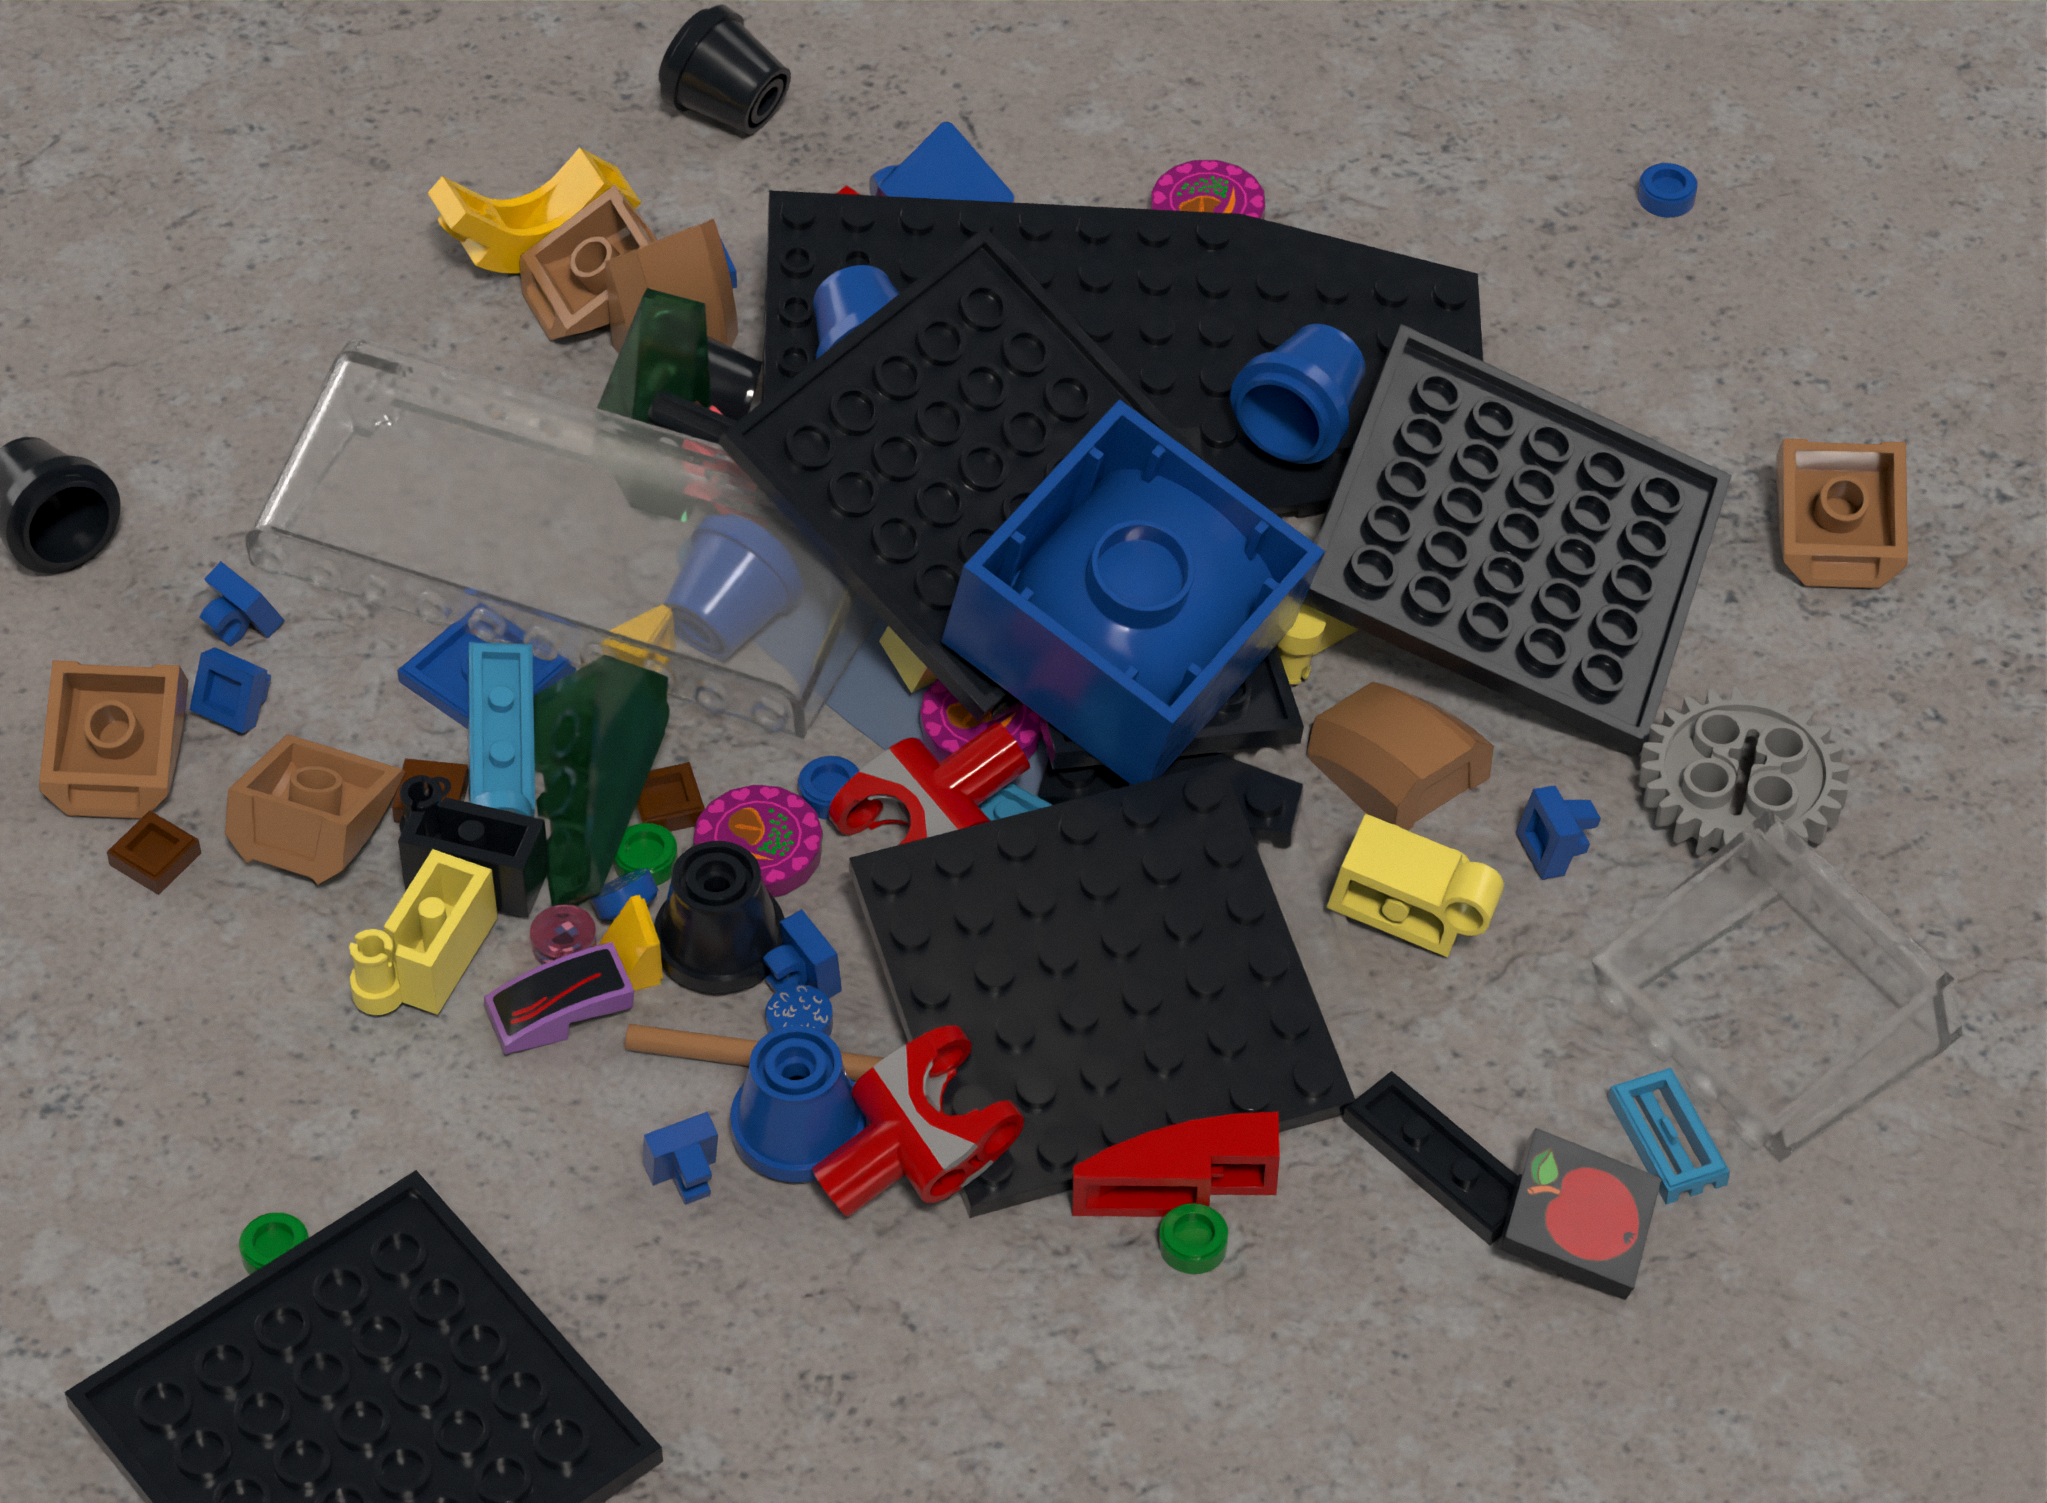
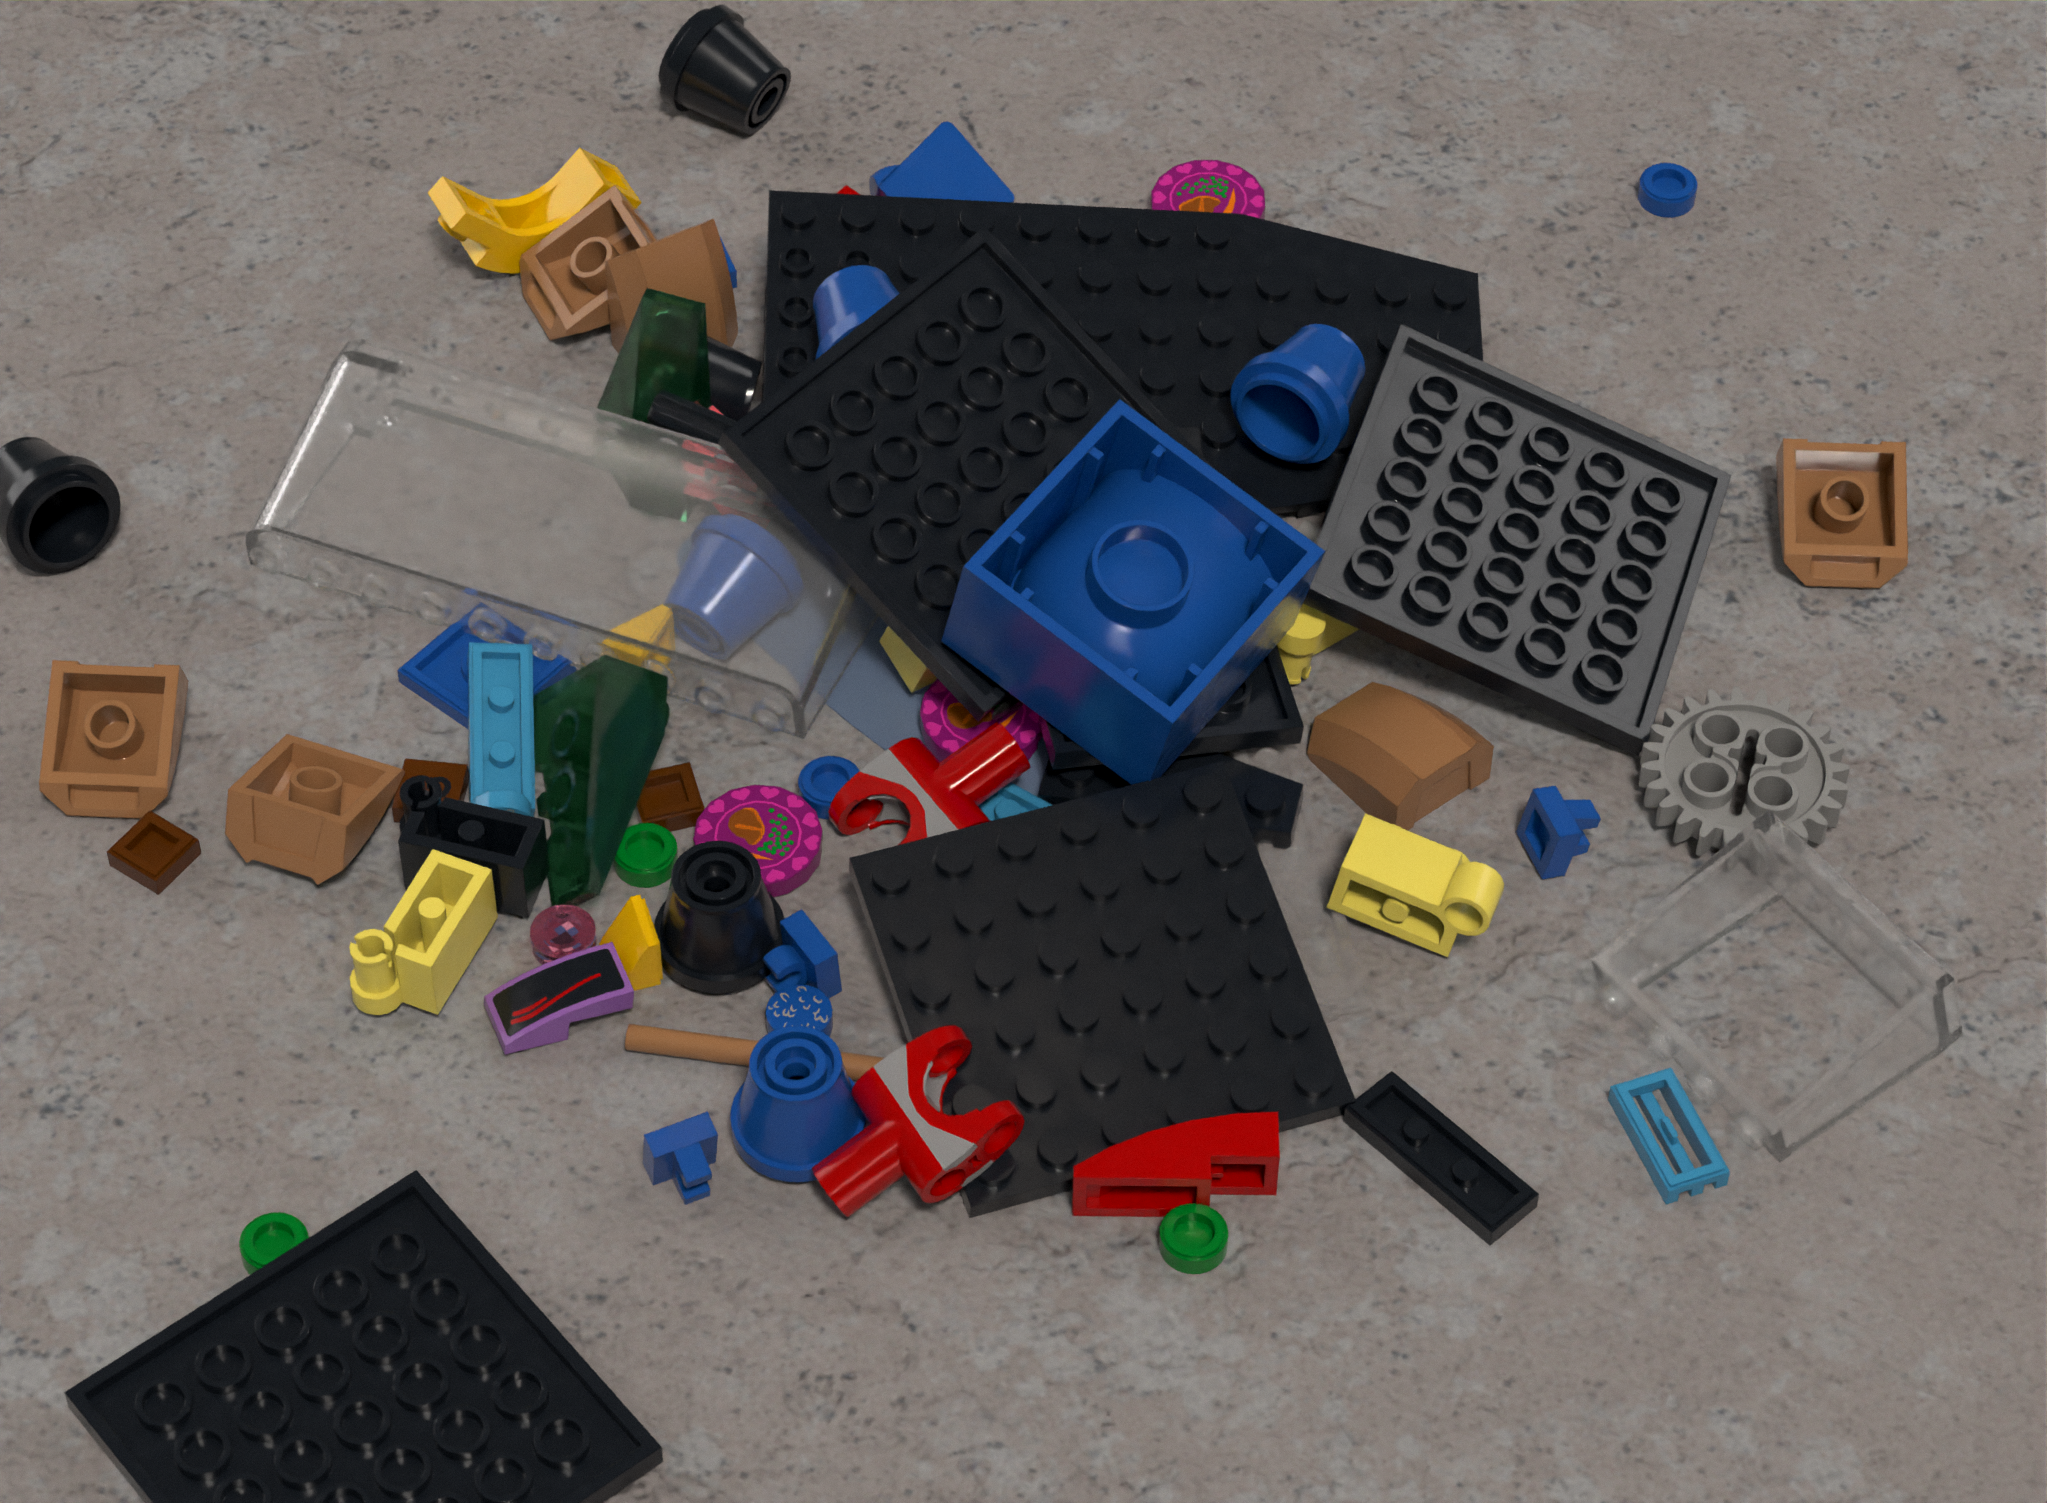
blue tile [189,647,271,733] -> none
blue tile [199,561,285,647] -> none
blue tile [590,868,659,920] -> none
tile [1498,1127,1662,1300] -> none

